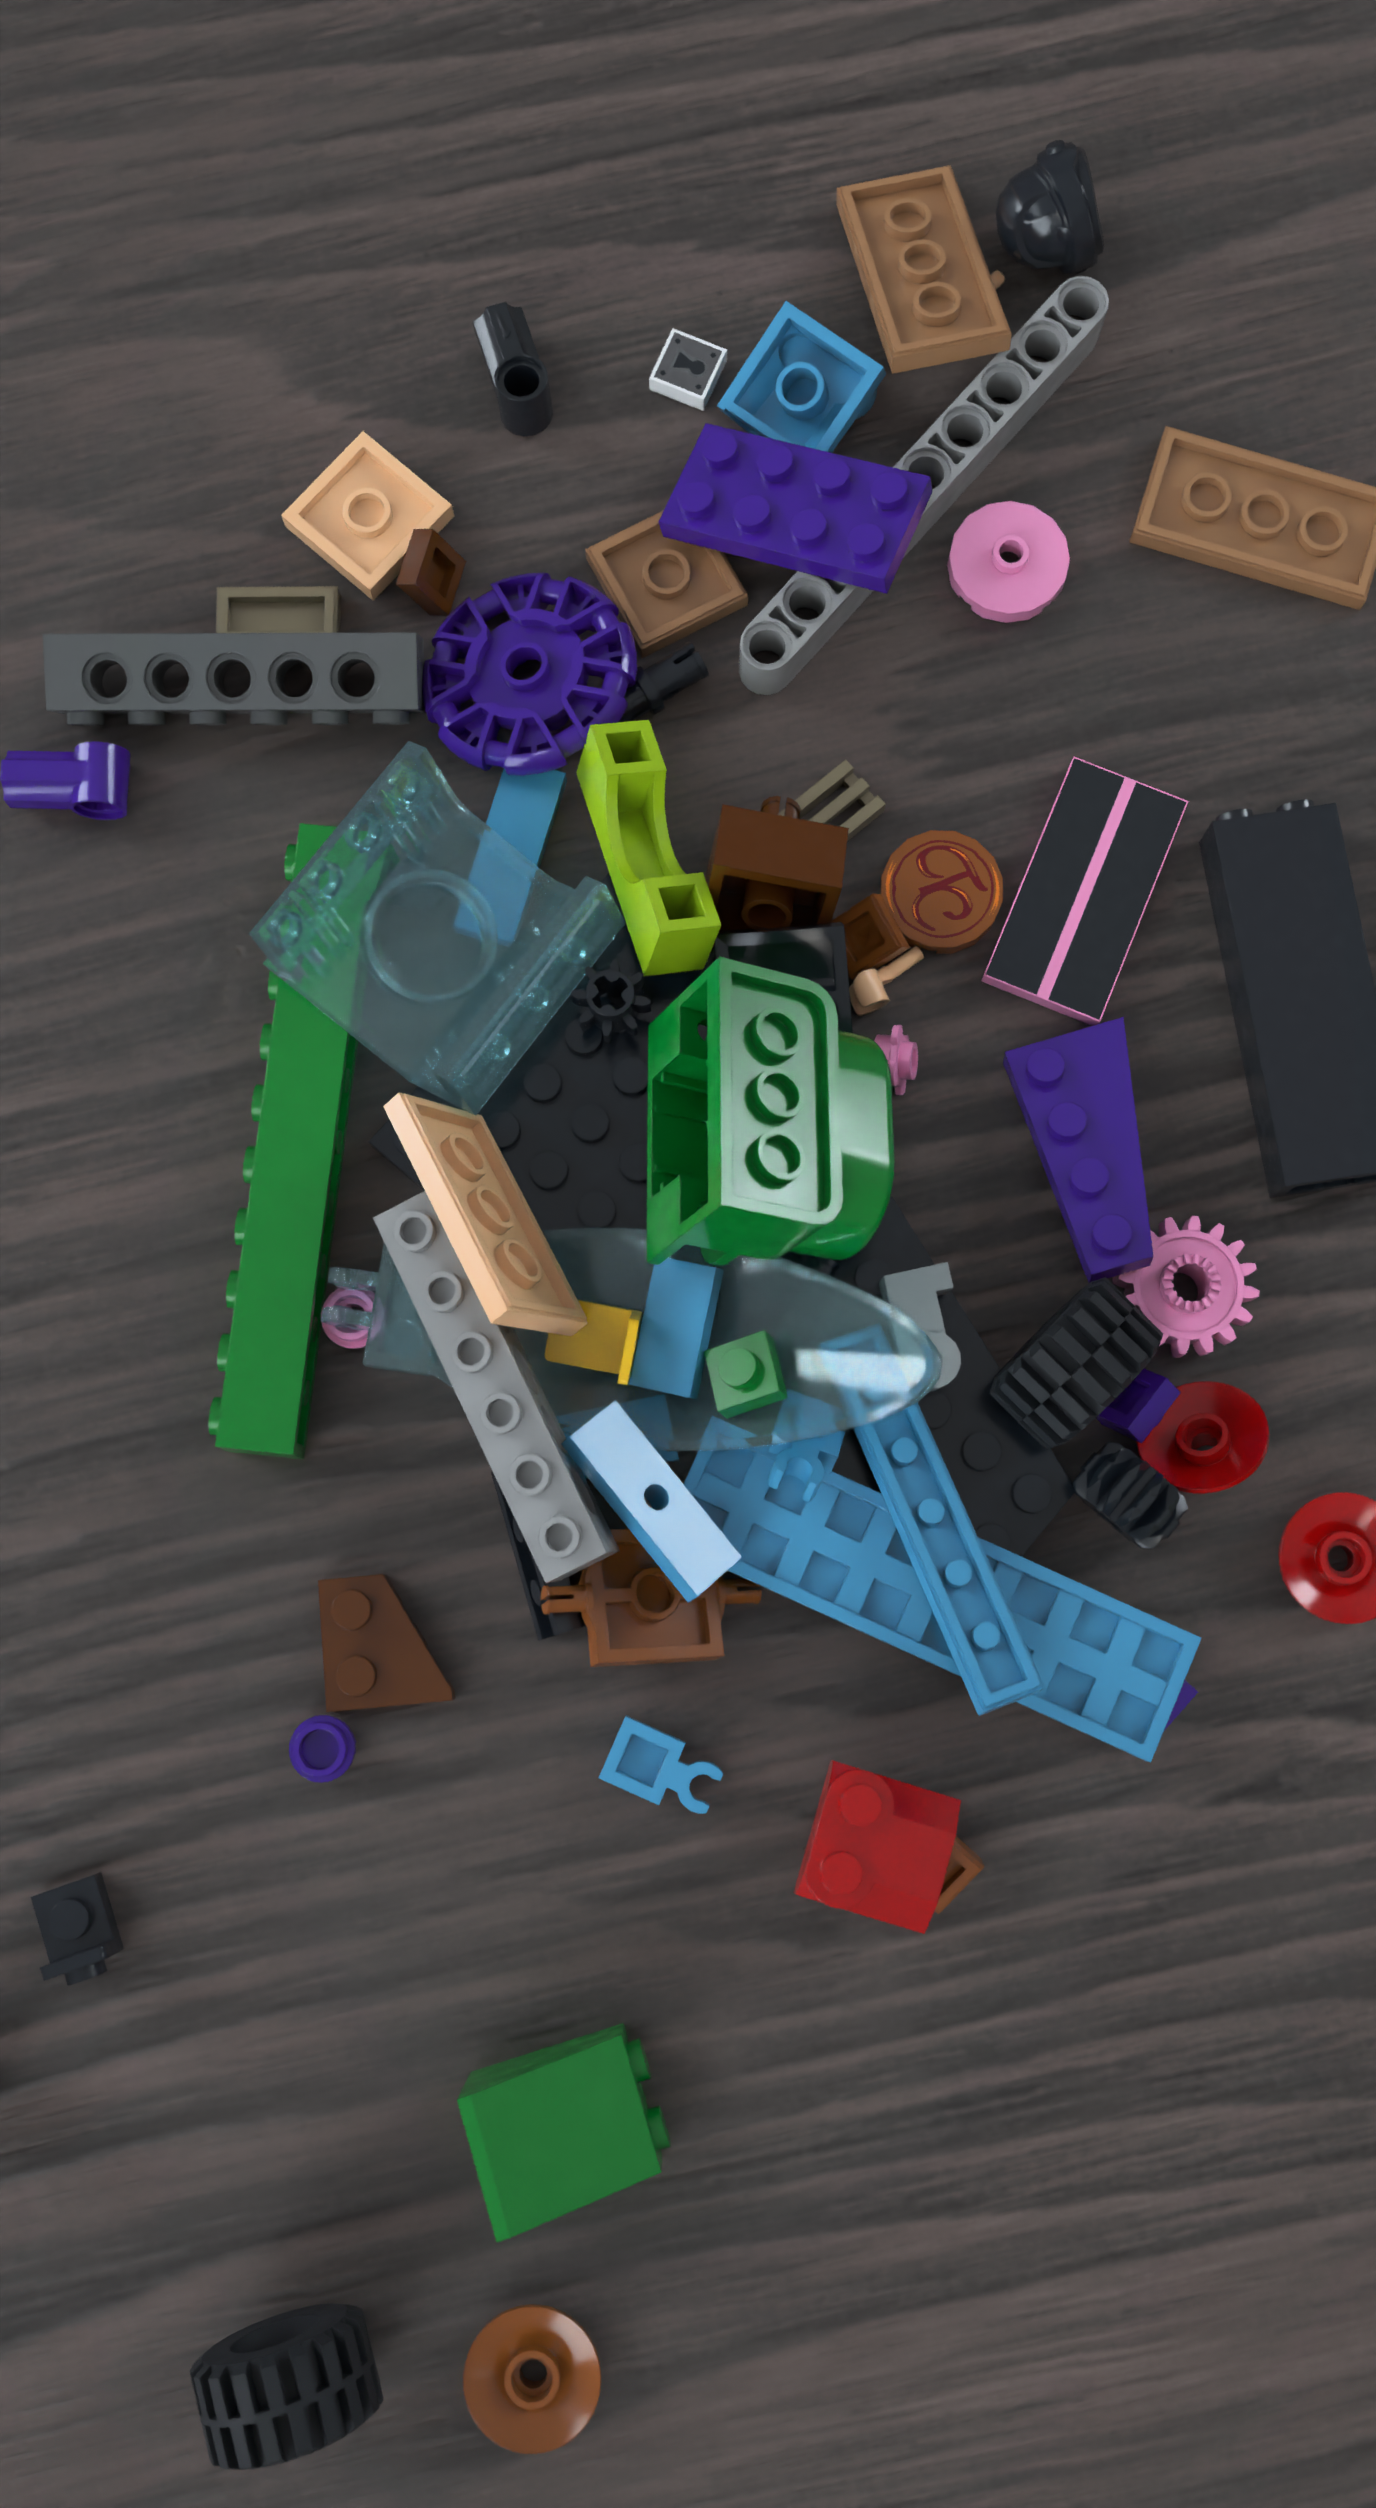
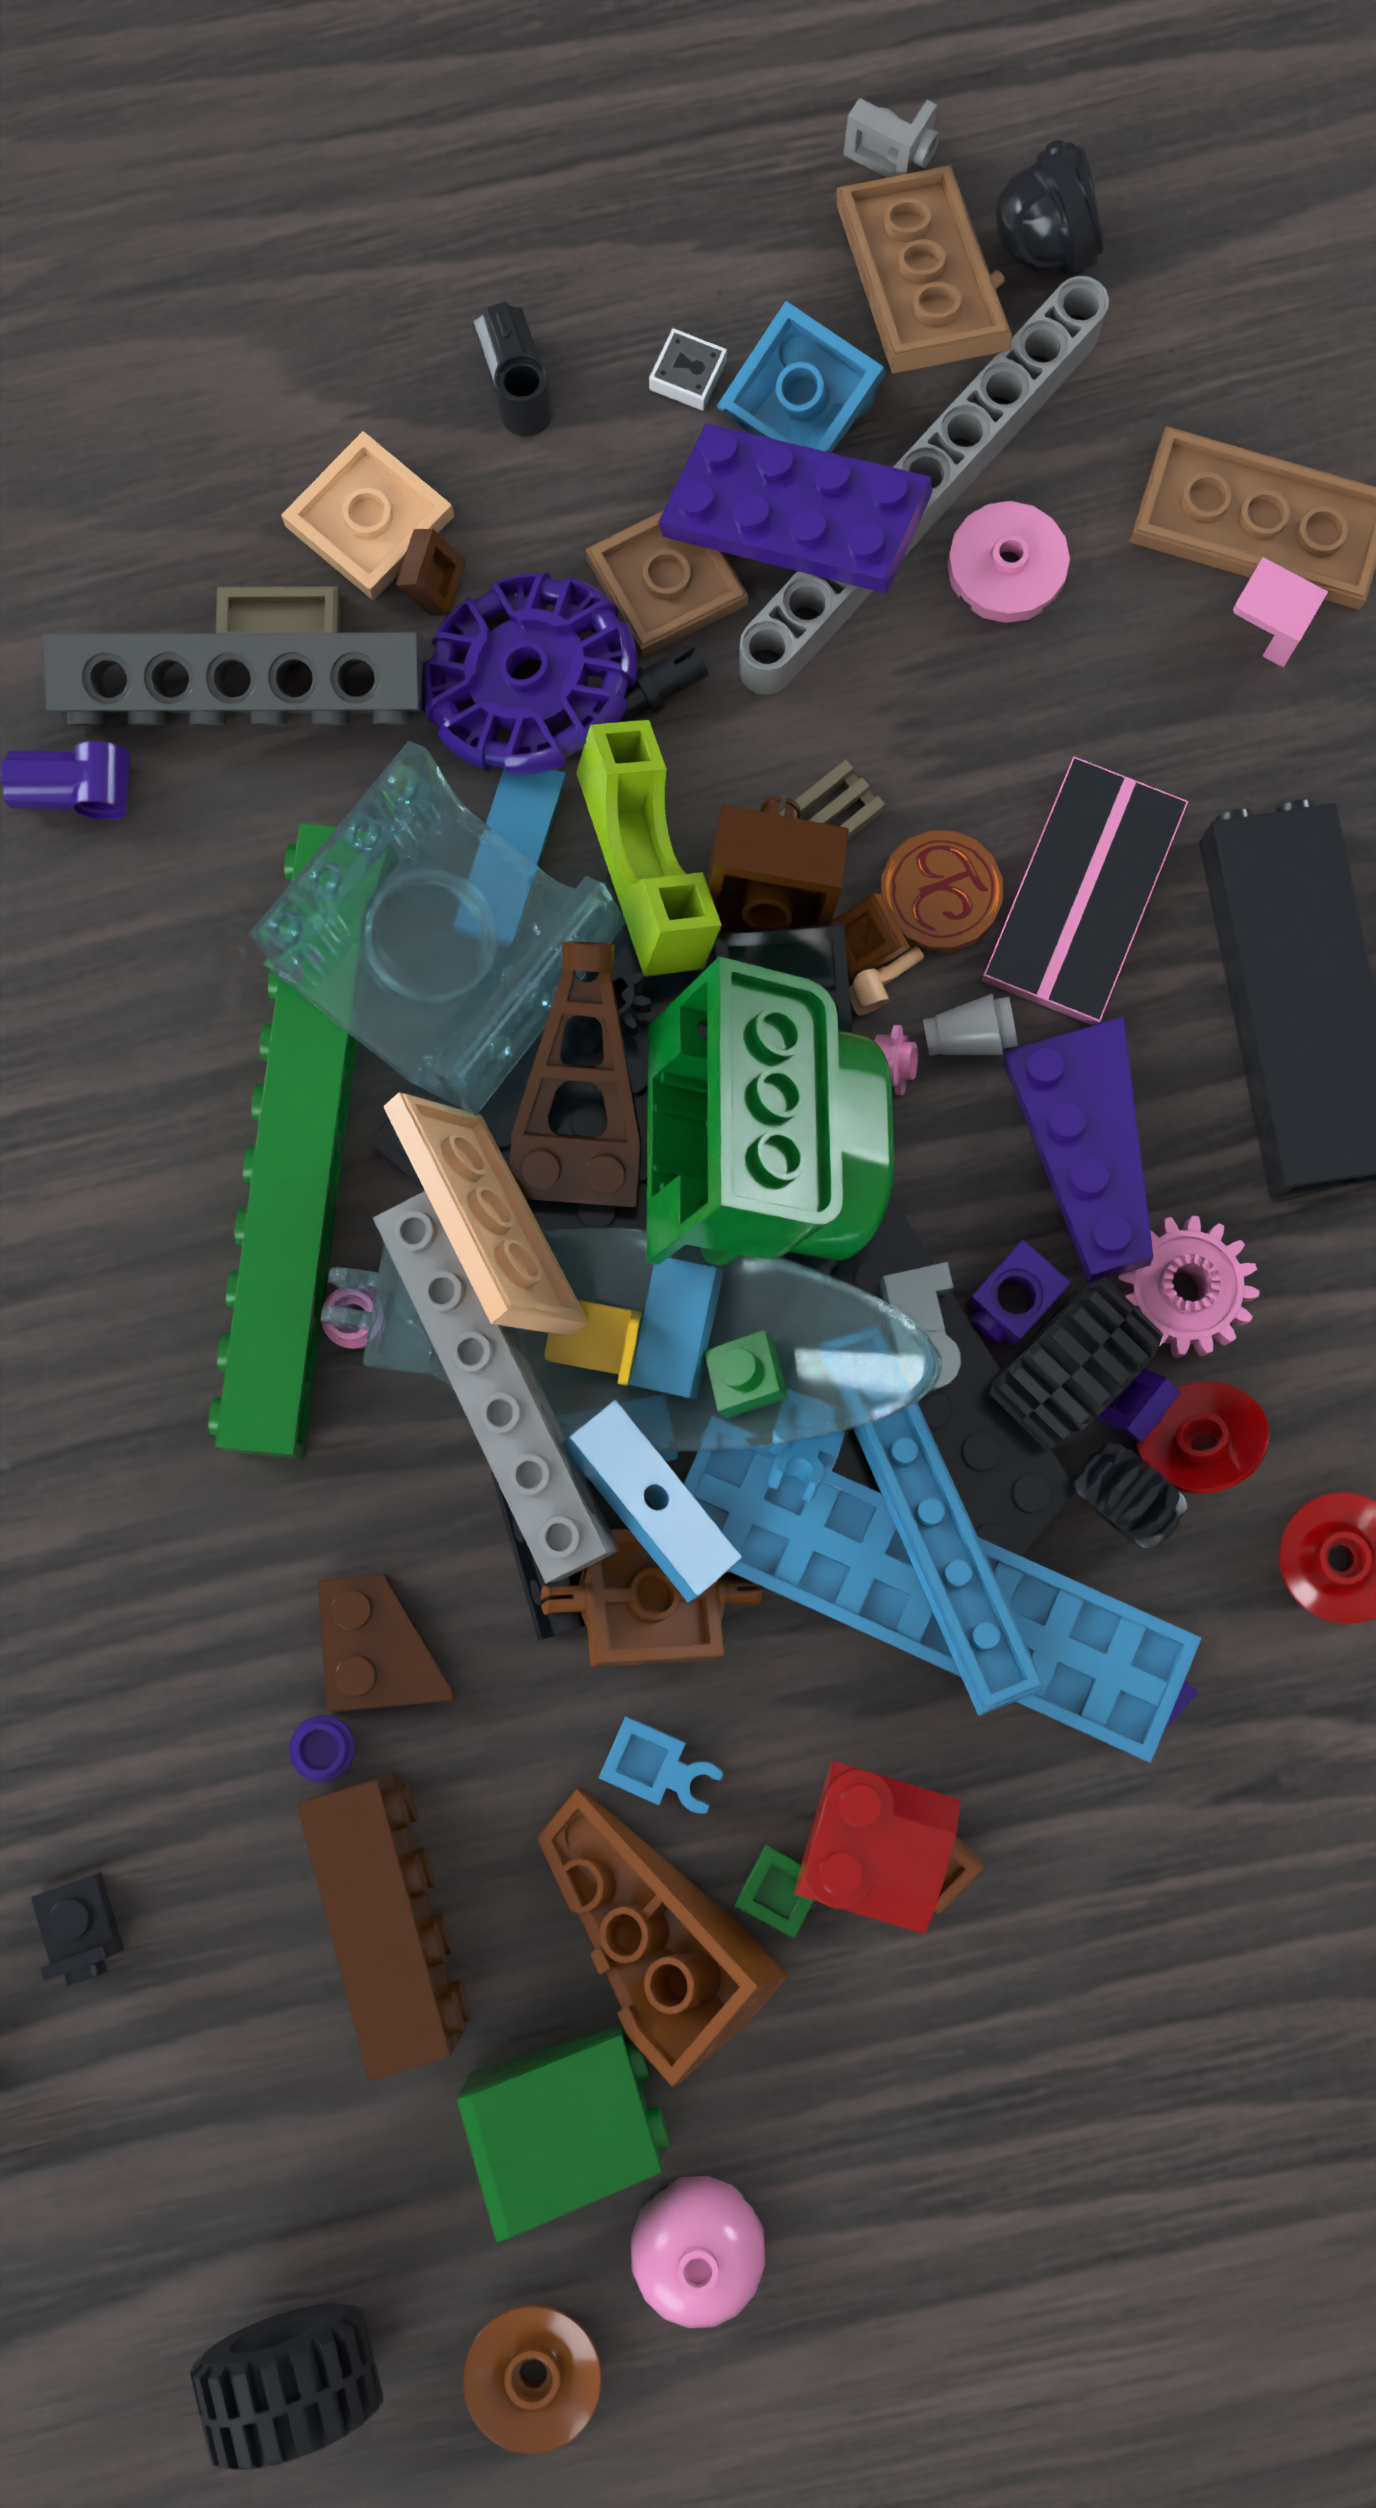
none -> reddish brown brick [297,1771,471,2081]
none -> reddish brown plate [509,941,642,1207]
none -> dark orange wedge [537,1788,789,2087]
none -> bright pink cylinder [631,2176,766,2328]
none -> green plate [735,1843,814,1939]
none -> light grey bracket [843,98,940,178]
none -> light grey cone [923,993,1018,1056]
none -> dark purple brick [964,1240,1072,1347]
none -> bright pink panel [1233,557,1328,668]

